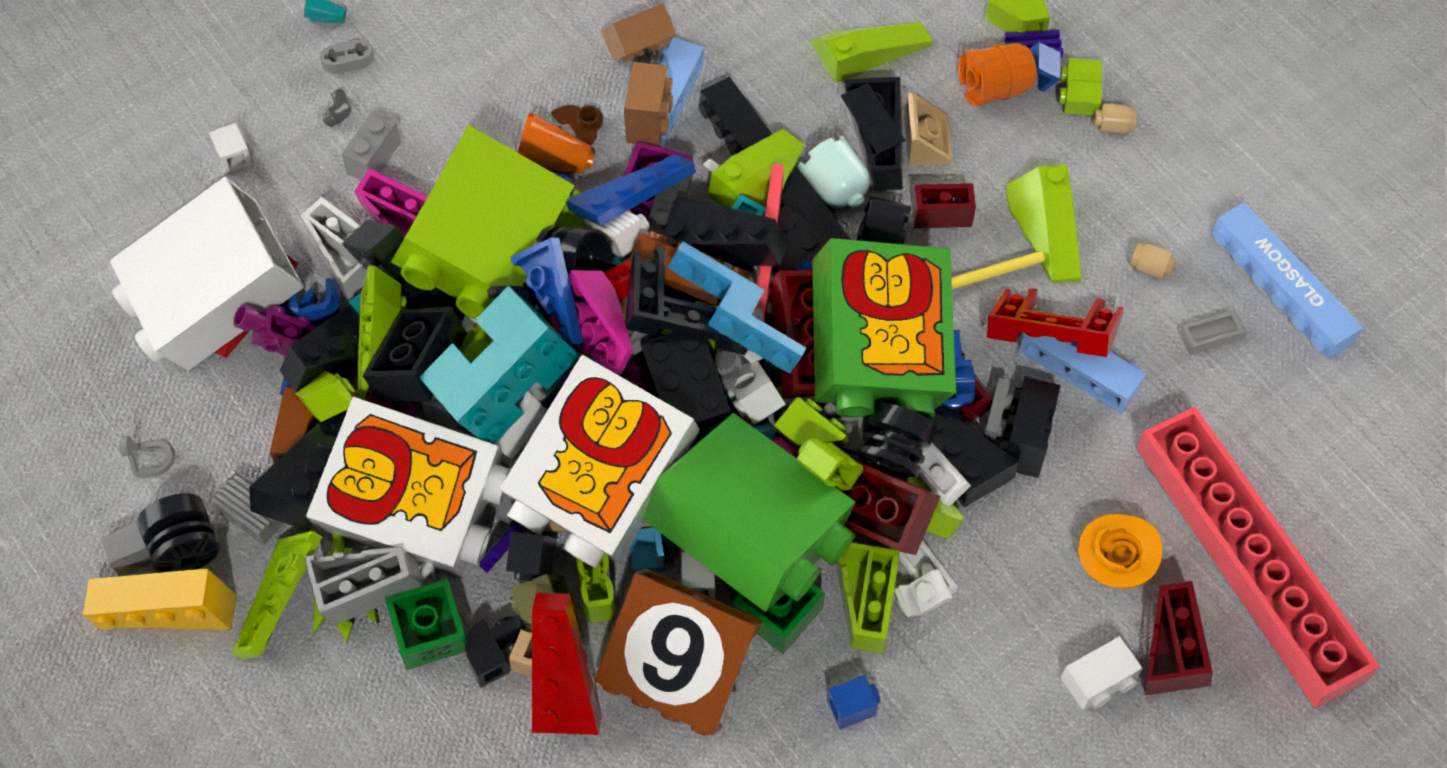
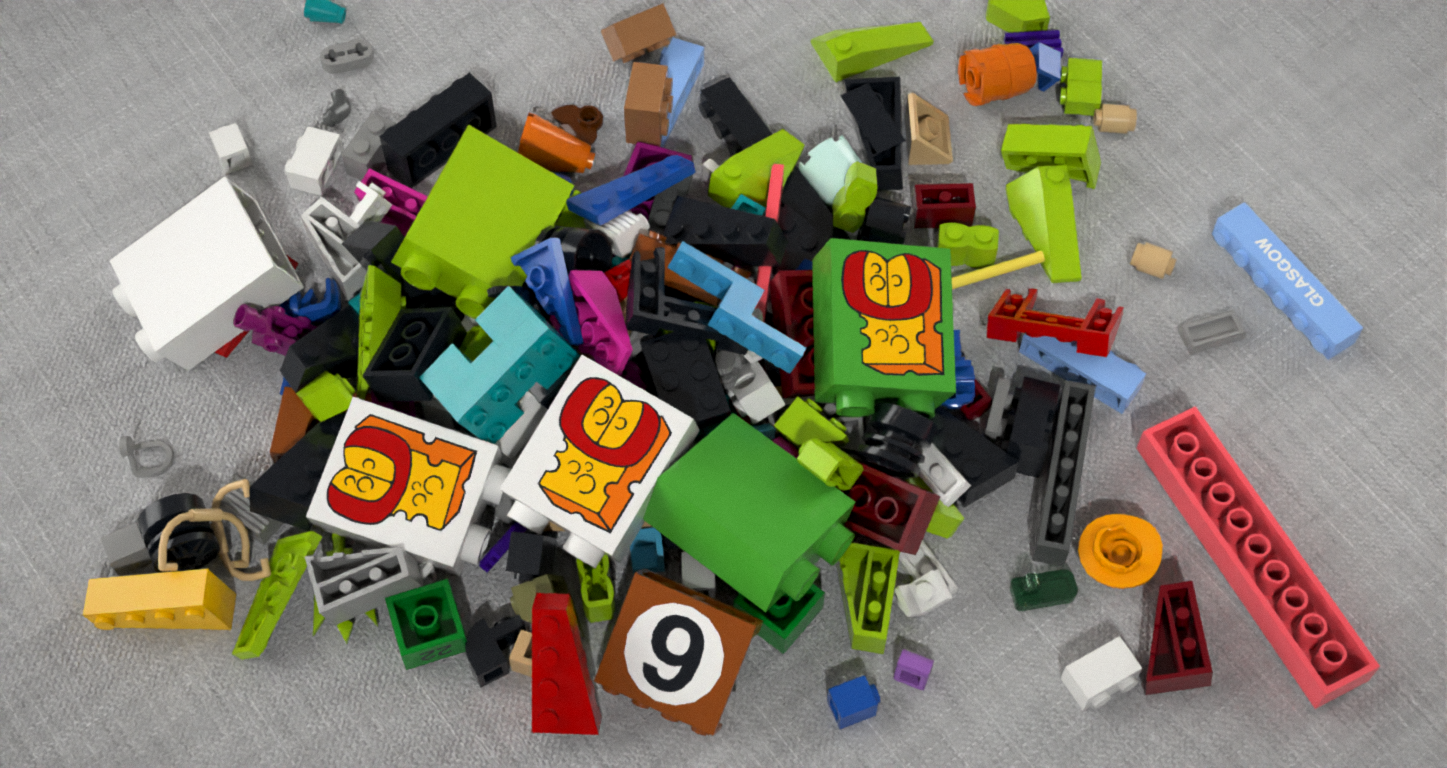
none -> tan piece [158,508,250,571]
none -> tan piece [210,479,271,581]
none -> white brick [285,126,344,196]
none -> white bracket [349,181,392,225]
none -> black brick [379,72,497,189]
none -> lime brick [833,161,877,233]
none -> medium lavender brick [893,649,934,690]
none -> lime brick [936,223,999,269]
none -> lime wedge [1001,123,1101,189]
none -> clear green piece [1010,569,1078,611]
none -> dark grey brick [1032,380,1096,567]

